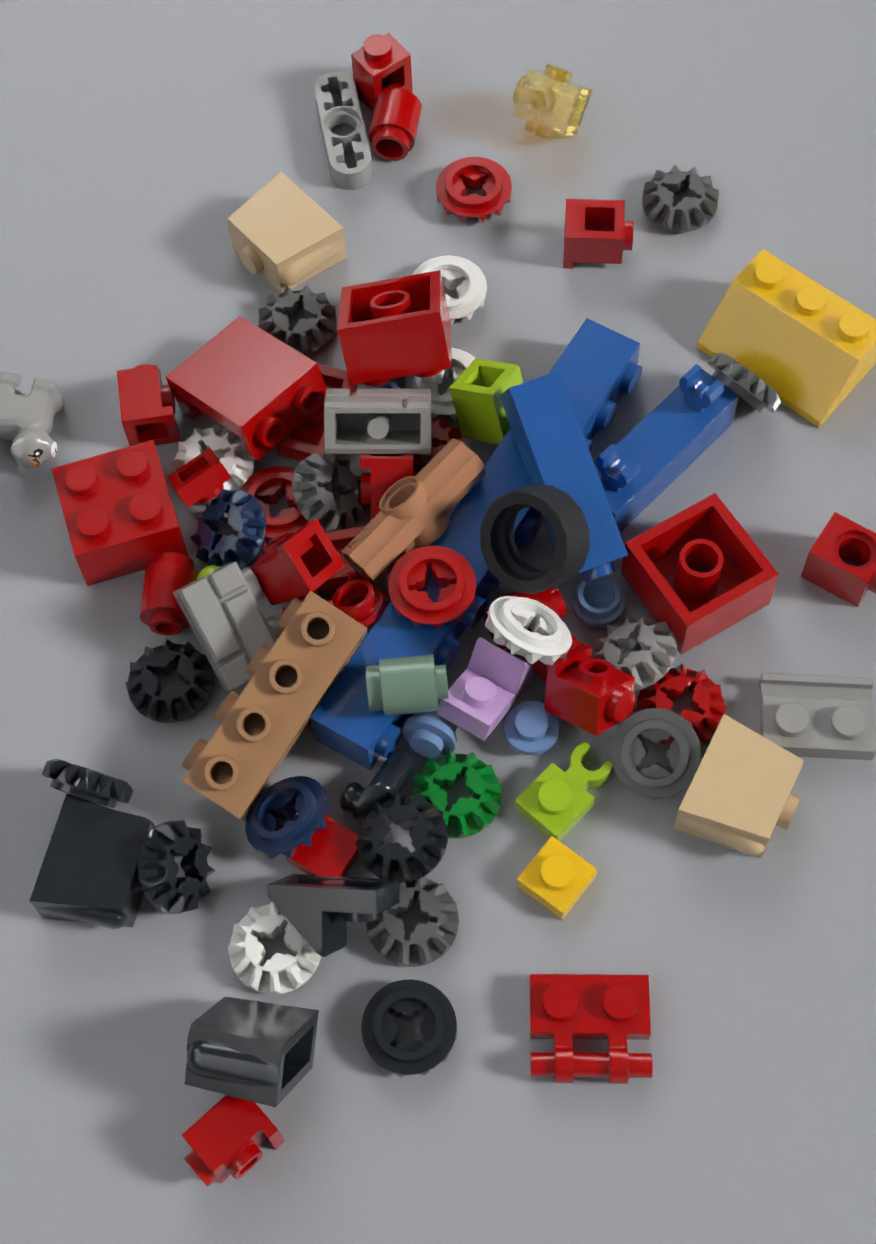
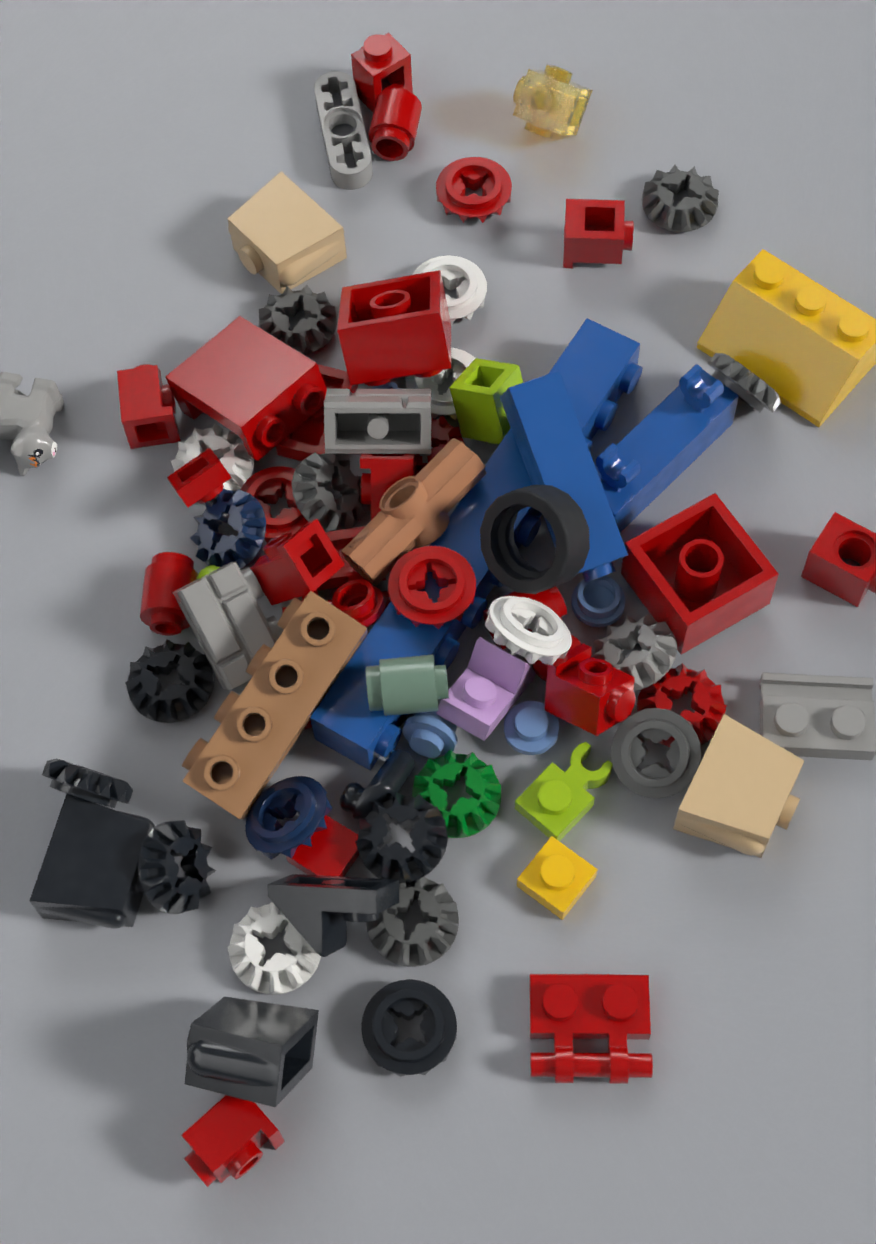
red brick [51,440,189,586] -> none

